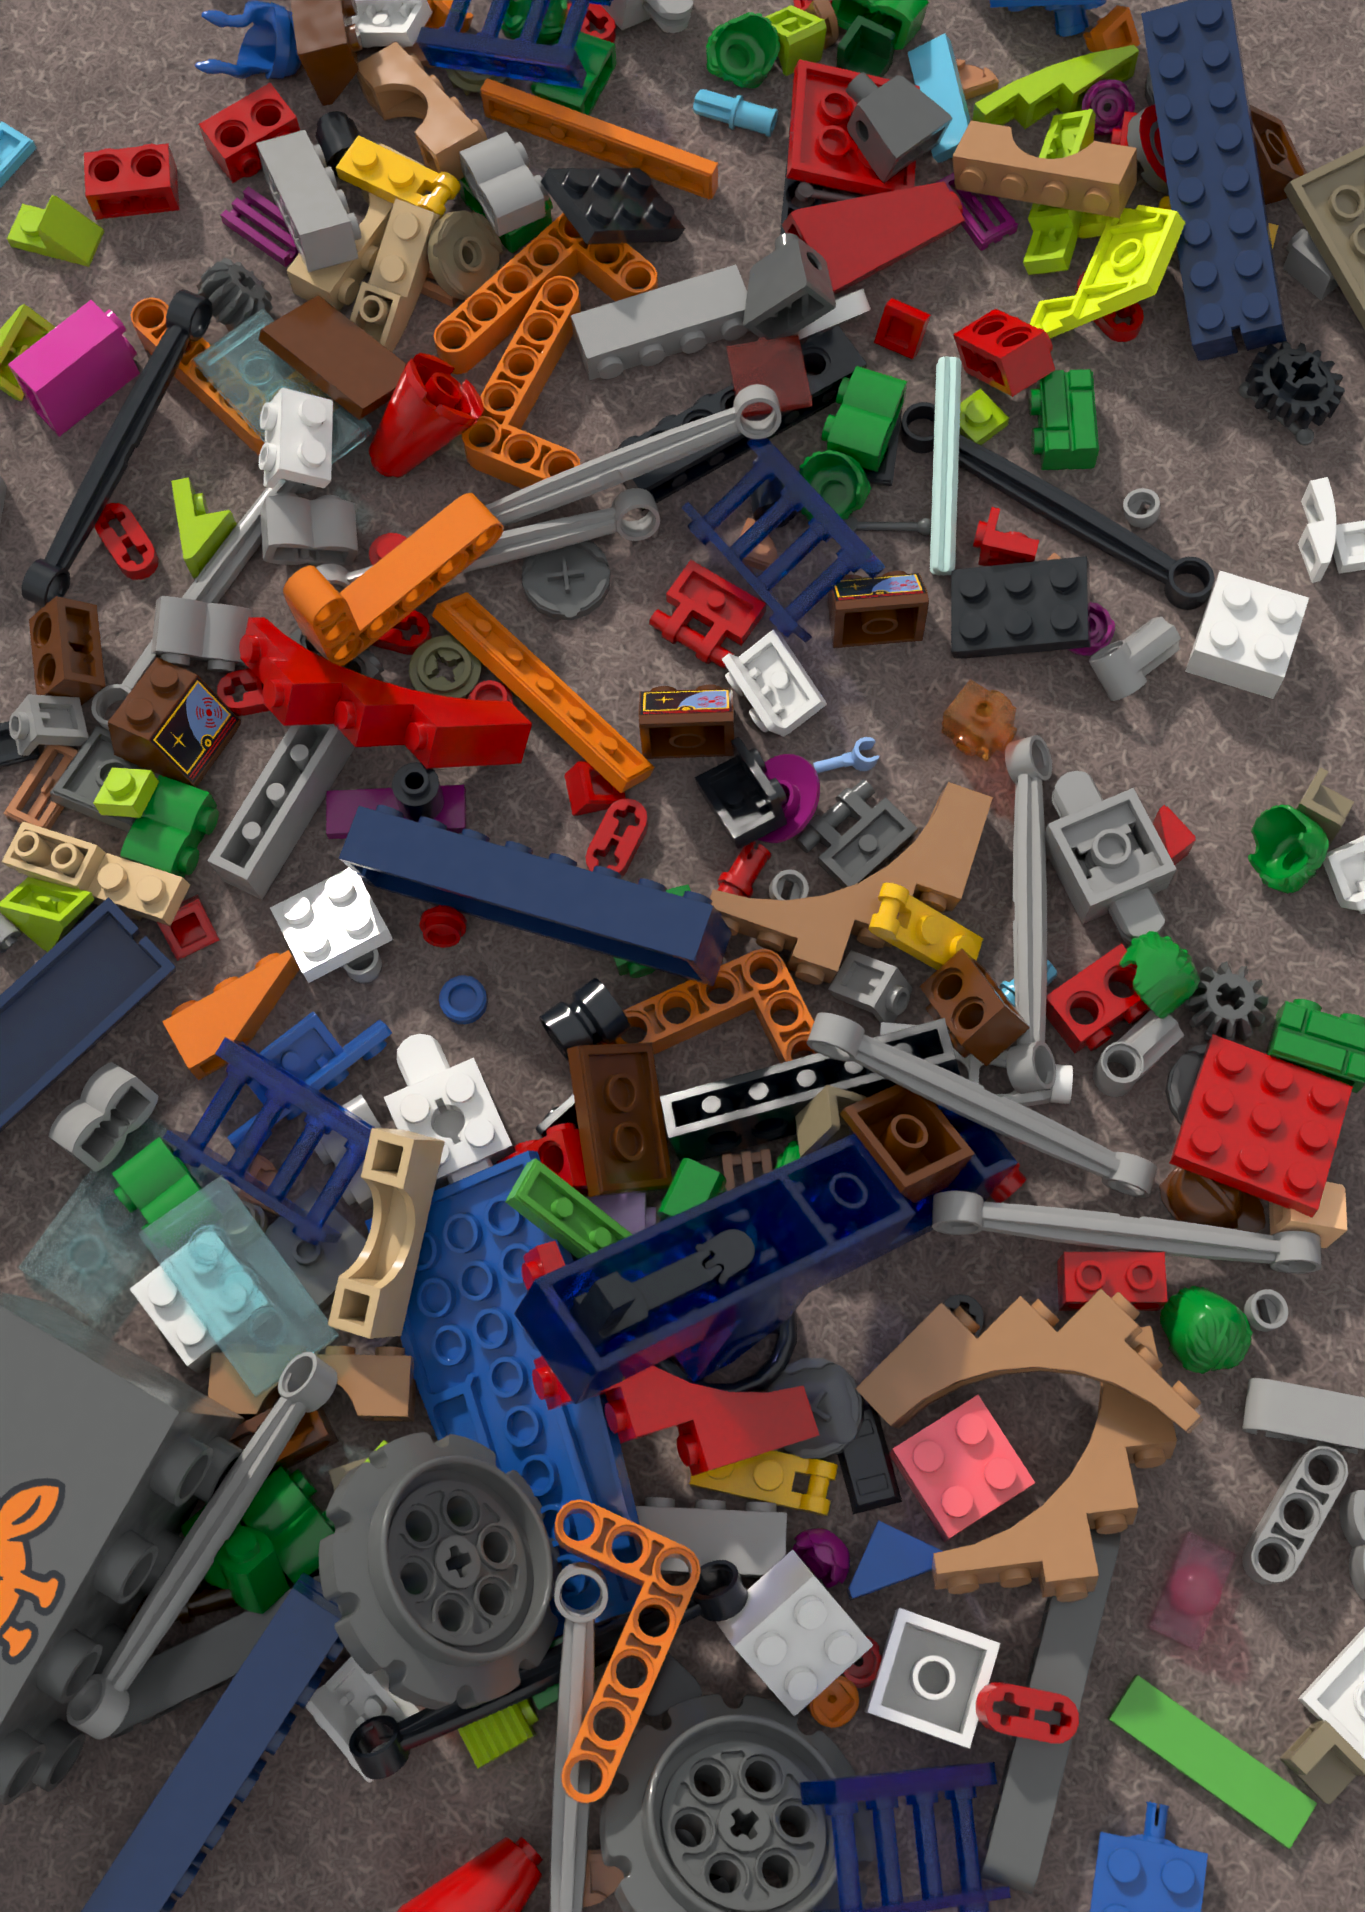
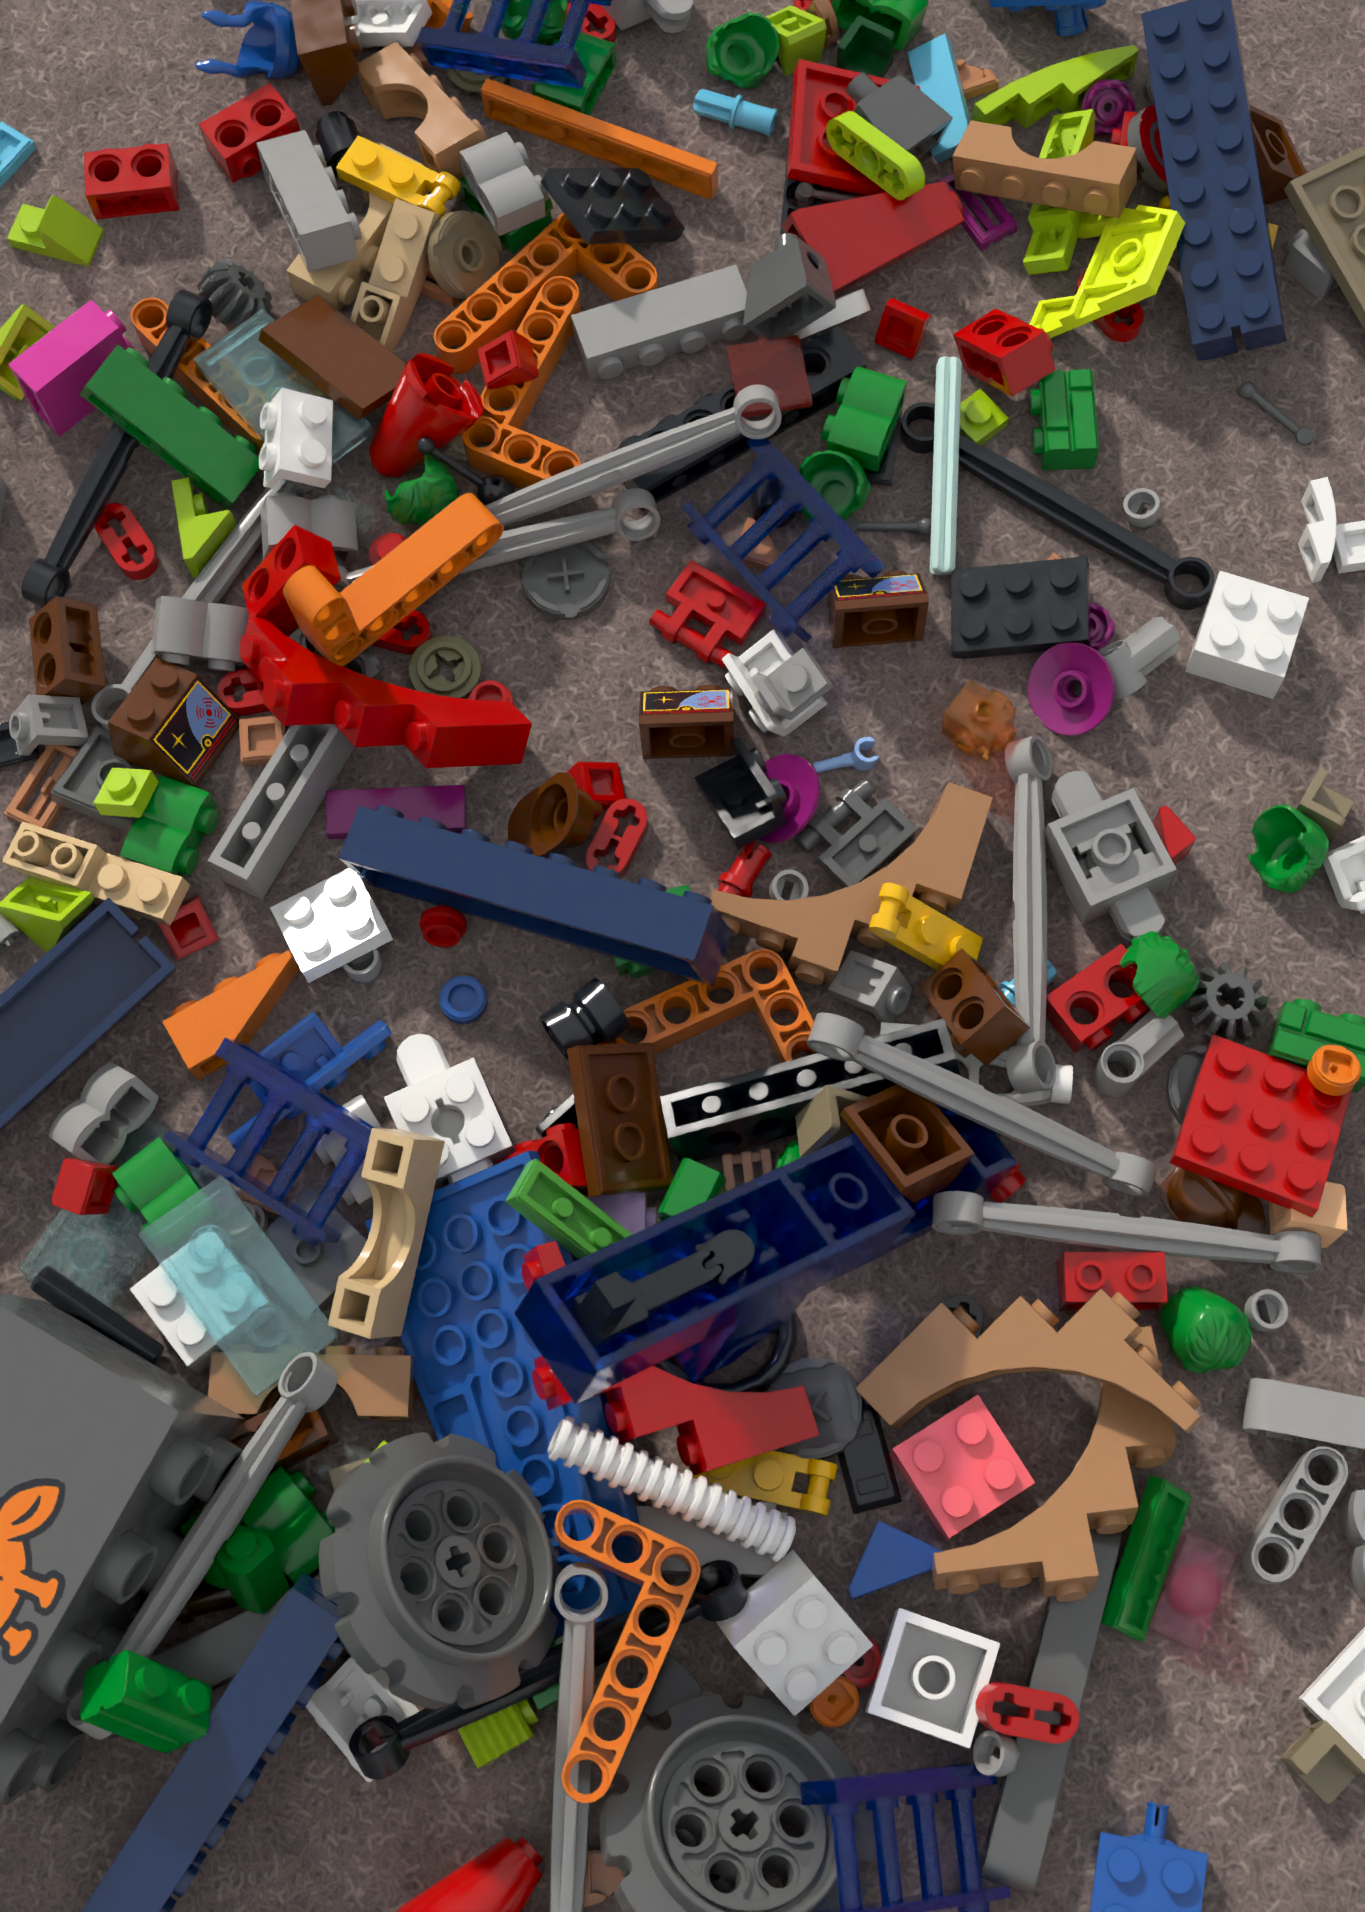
magenta tile [220,186,299,267] -> none
black brick [392,762,444,822] -> none
orange tile [432,592,655,793] -> none
magenta plate [792,1528,850,1588] -> none
red bracket [973,507,1039,566] -> none
orange tile [1083,5,1140,52] -> none
bright green tile [1107,1675,1317,1849] -> none
black gear [1245,341,1345,429] -> none
none -> black axle [31,1266,164,1365]
none -> red slope [52,1158,120,1215]
none -> green brick [79,344,259,509]
none -> green brick [80,1649,212,1754]
none -> nougat tile [239,716,287,766]
none -> red brick [242,524,341,637]
none -> green hair [385,454,459,526]
none -> black hinge [417,437,516,506]
none -> red slope [477,330,539,390]
none -> reddish brown piece [508,772,603,857]
none -> white piece [548,1415,796,1562]
none -> light grey bracket [751,648,834,720]
none -> lime beam [826,111,925,200]
none -> light grey hinge [973,1730,1020,1777]
none -> magenta dish [1027,643,1115,735]
none -> green plate [1101,1475,1192,1643]
none -> orange tile [1307,1045,1361,1096]

